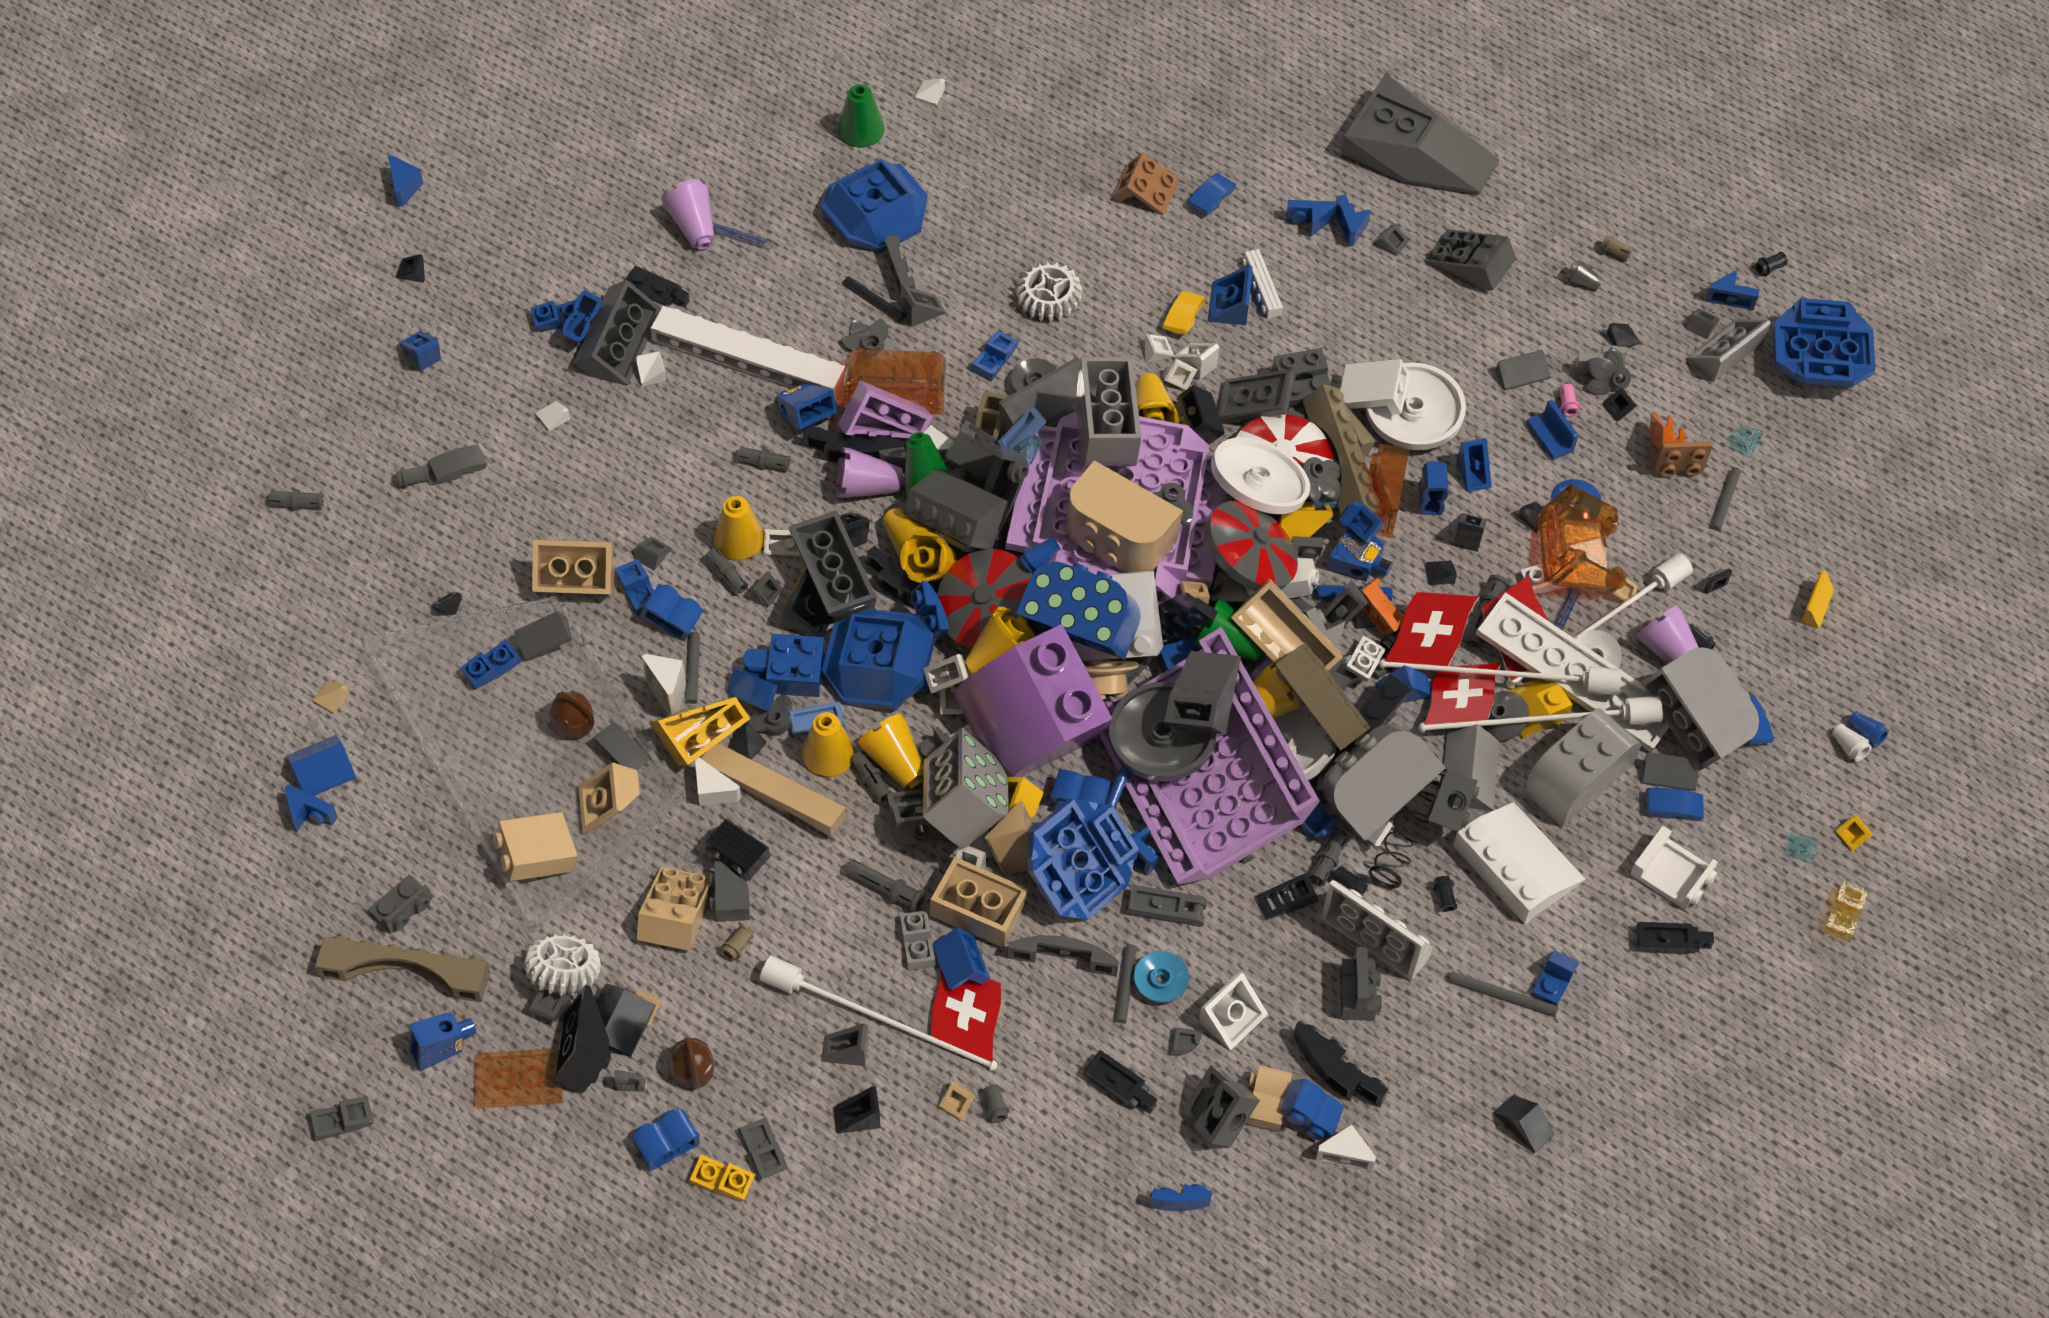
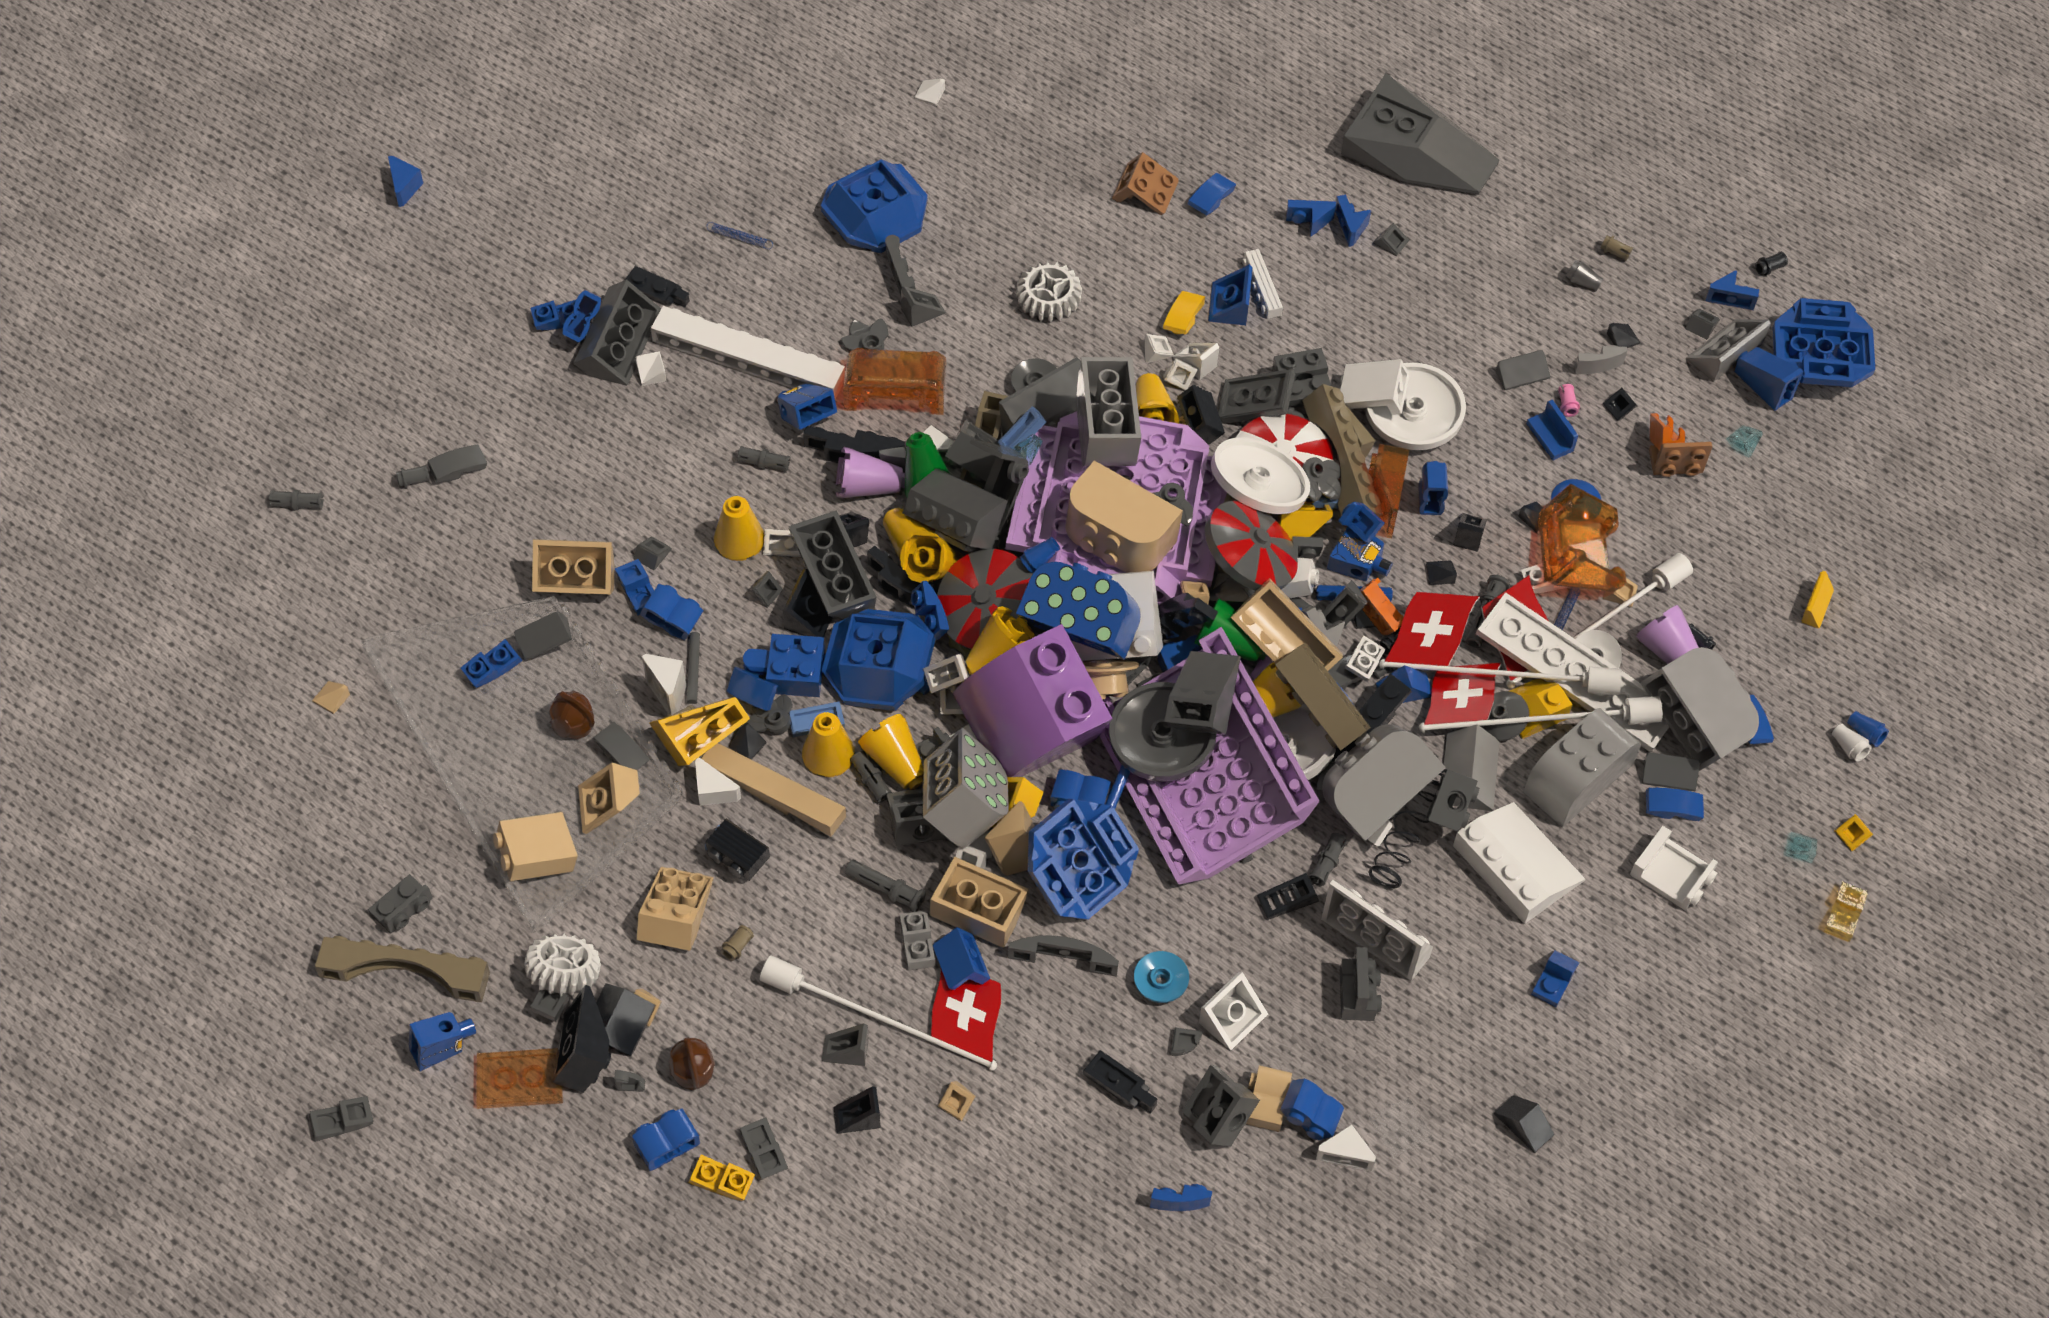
blue slope [285,784,338,832] -> none
blue slope [286,735,357,796] -> none
black slope [396,254,425,283] -> none
blue slope [399,331,441,371] -> none
black slope [432,591,462,615] -> none
white slope [535,401,570,431] -> none
lavender cone [661,179,714,250] -> none
dark grey pin [705,547,748,595] -> none
dark grey slope [710,861,750,922] -> none
green cone [838,84,885,148] -> none
lavender wedge [838,380,933,438] -> none
black bar [844,276,906,322] -> none
blue slope [970,331,1019,381] -> none
dark grey pin [983,1084,1009,1123] -> none
dark grey bar [1115,944,1137,1024] -> none
dark grey plate [1128,885,1207,927] -> none
blue bracket [1131,827,1158,876] -> none
black slope [1293,1021,1389,1107] -> none
blue bracket [1299,803,1340,839] -> none
black pin [1332,866,1369,896] -> none
dark grey slope [1424,229,1516,290] -> none
black pin [1433,876,1458,912] -> none
dark grey bar [1449,971,1558,1017] -> none
blue slope [1457,438,1492,492] -> none
dark grey plate [1585,347,1631,395] -> none
black hinge [1636,922,1714,953] -> none
black slope [1704,568,1732,594] -> none
dark grey bar [1711,467,1741,531] -> none
none -> blue slope [1734,347,1804,411]

